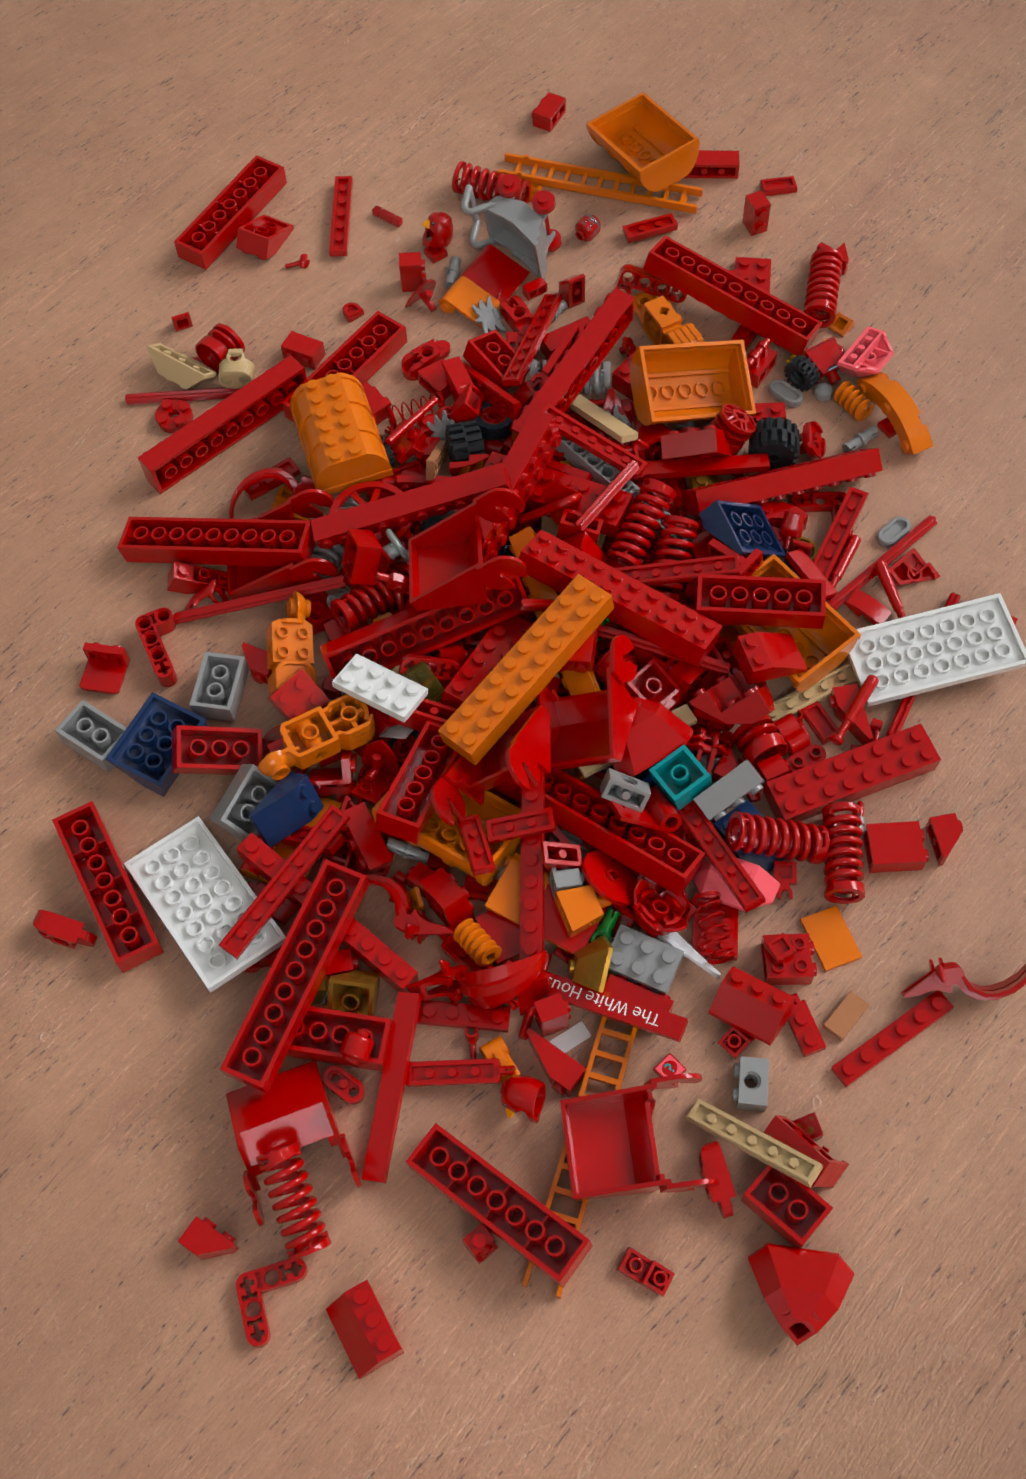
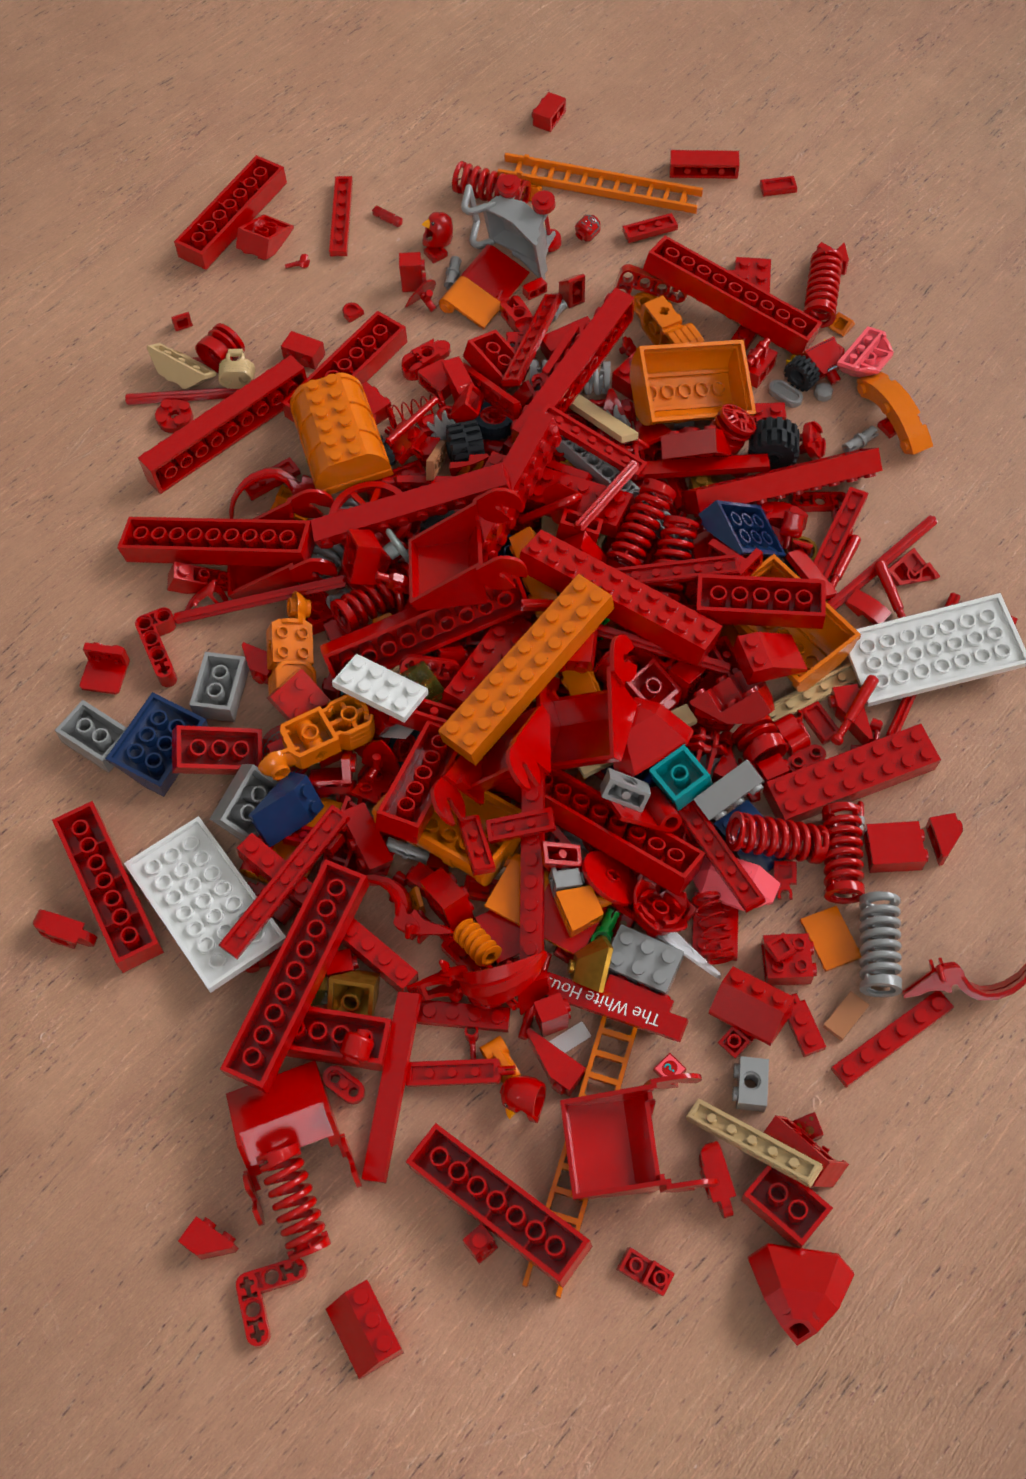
light grey piece [472,296,506,334] -> none
orange container [586,92,700,192] -> none
red brick [742,190,771,236] -> none
orange piece [834,380,875,421] -> none
light grey tile [876,517,911,548] -> none
none -> light grey piece [859,891,902,997]

